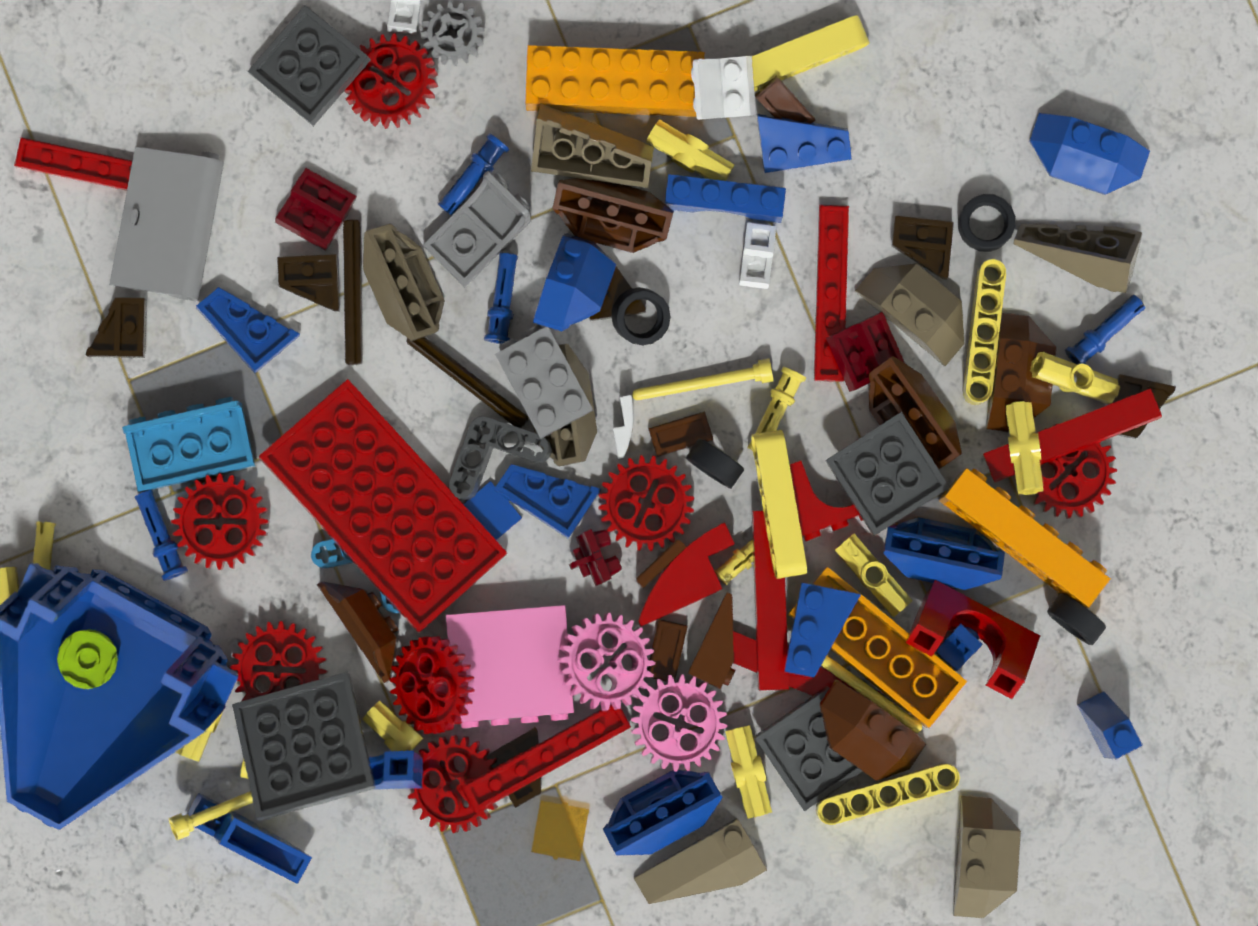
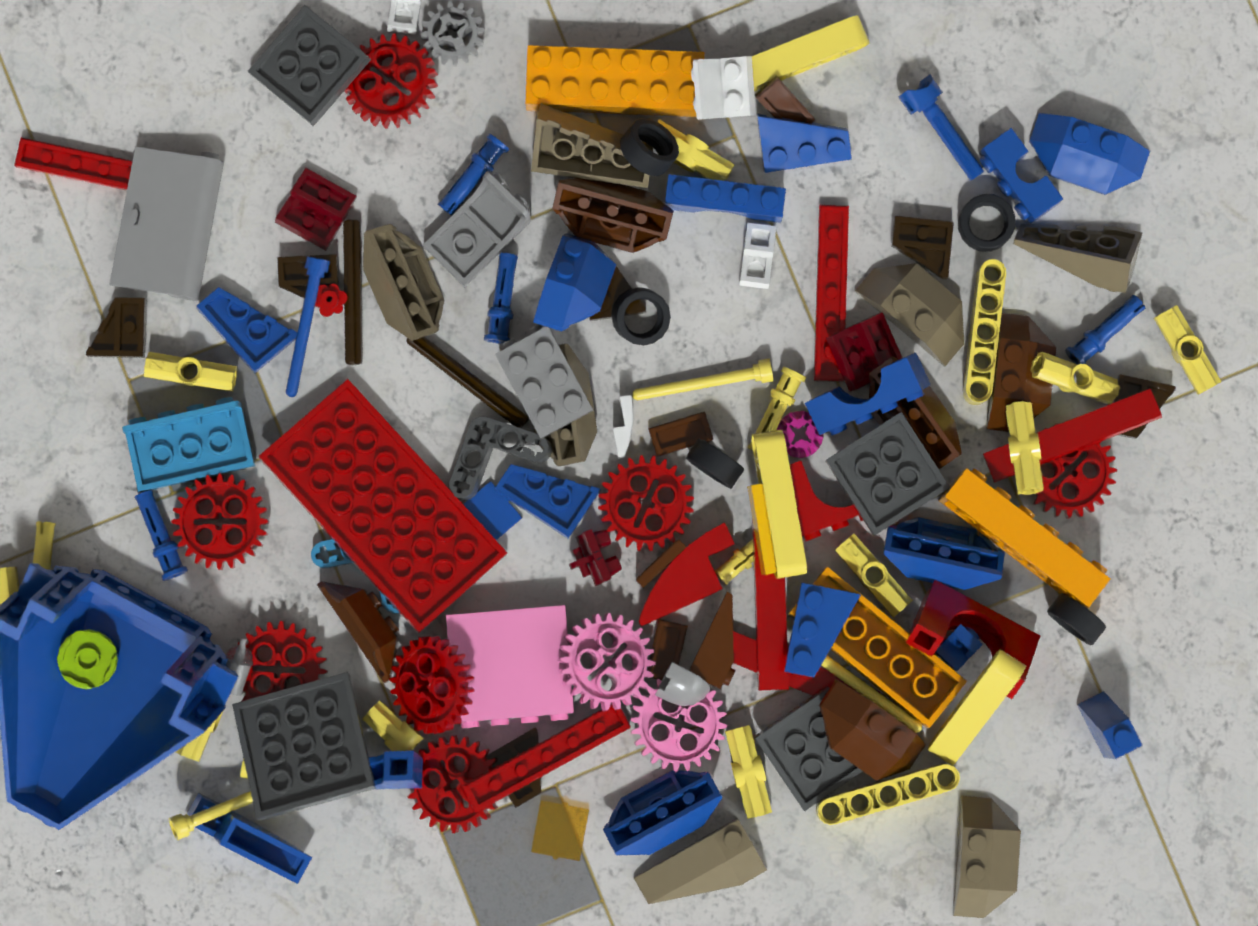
none -> light yellow piece [144,352,237,392]
none -> piece [225,638,254,696]
none -> blue piece [286,256,330,397]
none -> red plant [315,284,348,317]
none -> black tyre [620,118,679,176]
none -> light grey brick [655,663,710,706]
none -> yellow tile [747,484,777,575]
none -> dark pink gear [777,411,824,458]
none -> blue arch [805,352,931,436]
none -> blue piece [898,74,984,181]
none -> light yellow beam [927,649,1026,766]
none -> blue arch [979,128,1063,224]
none -> light yellow piece [1153,305,1221,395]

